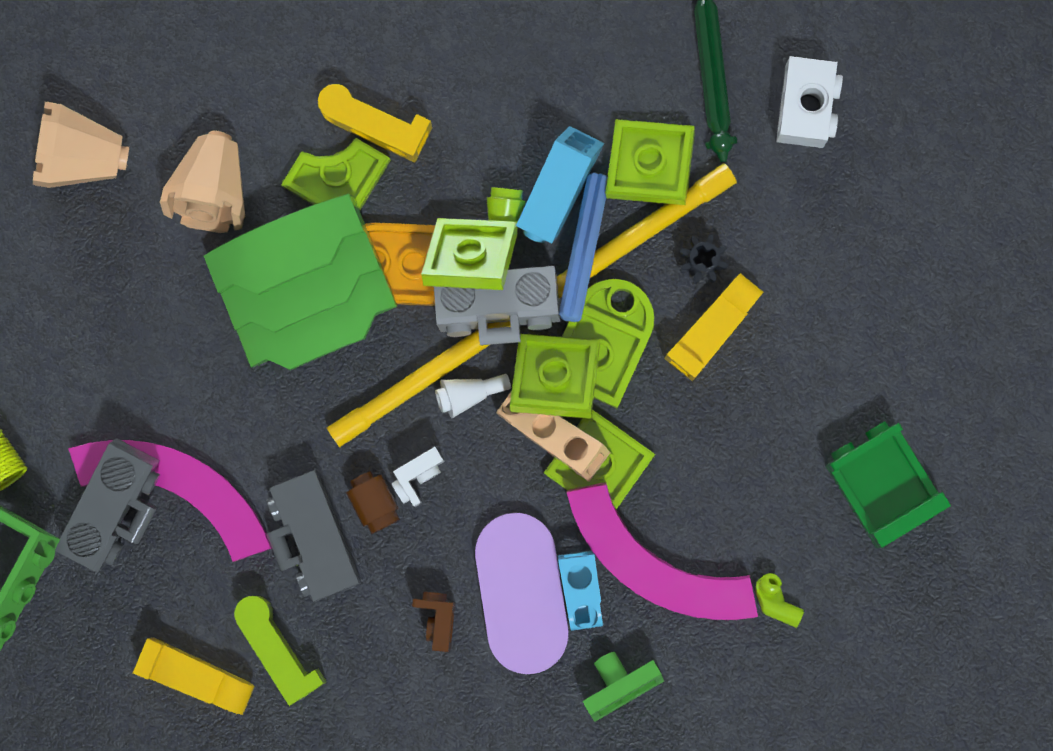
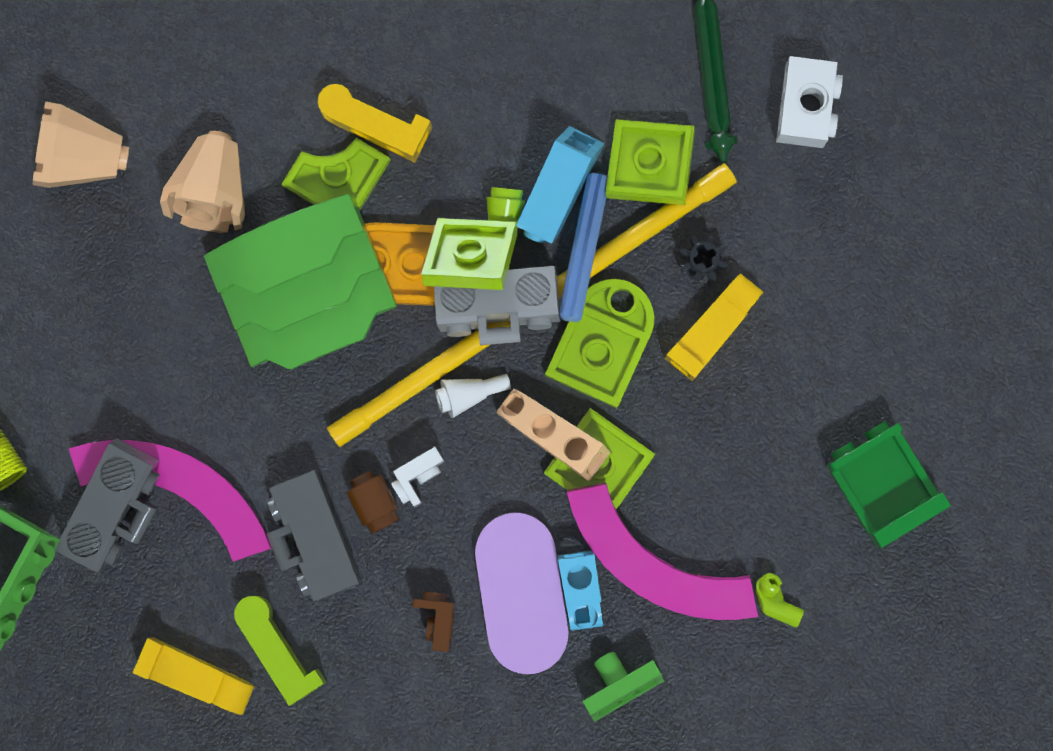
lime tile [510,334,600,419] -> none

